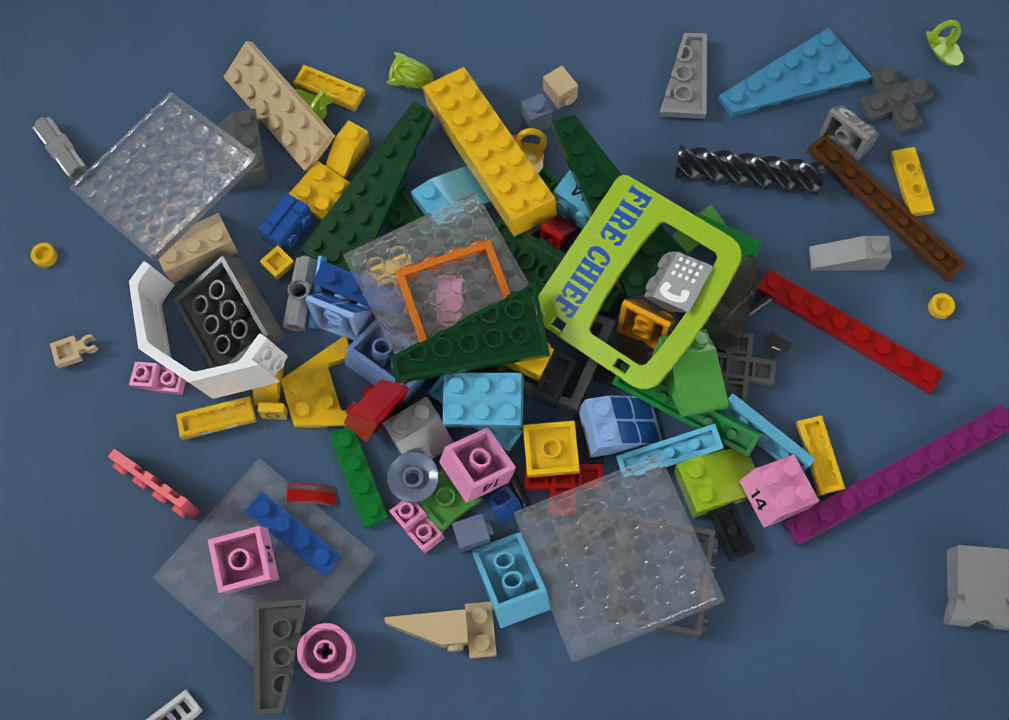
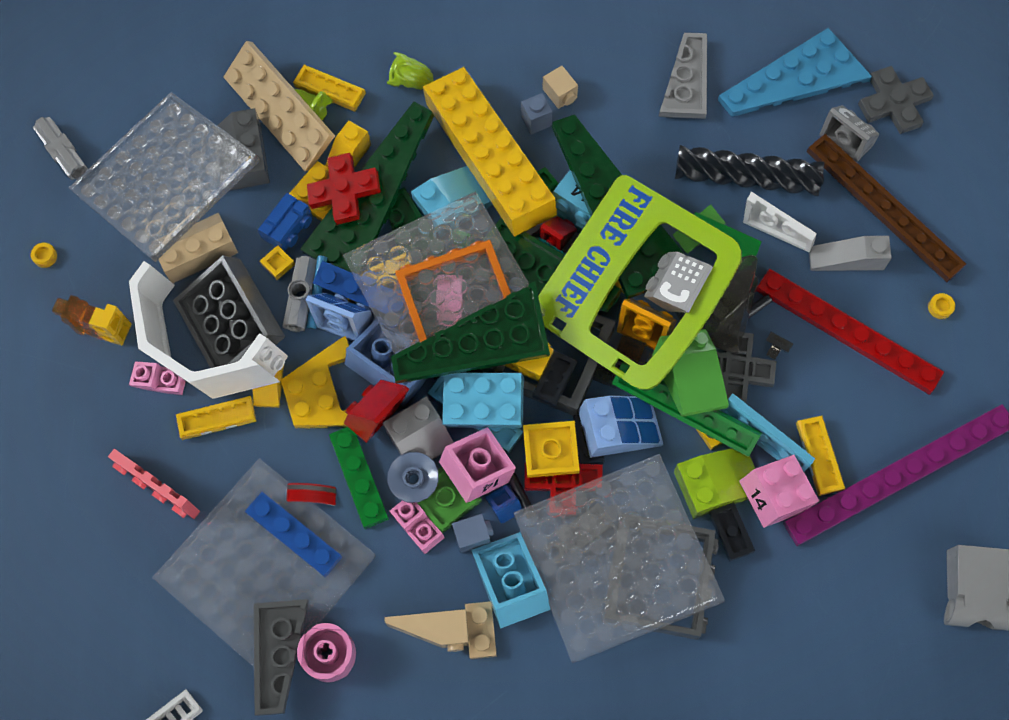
tan plate [50,334,98,369] -> none
bright pink brick [208,526,279,594] -> none
yellow tile [258,402,288,420] -> none
yellow piece [513,128,547,173] -> none
medium azure plate [616,424,724,481] -> none
yellow plate [890,147,934,217] -> none
lime piece [926,20,964,67] -> none
none -> hips [52,295,132,346]
none -> red plate [307,152,381,225]
none -> white wing [743,192,817,252]

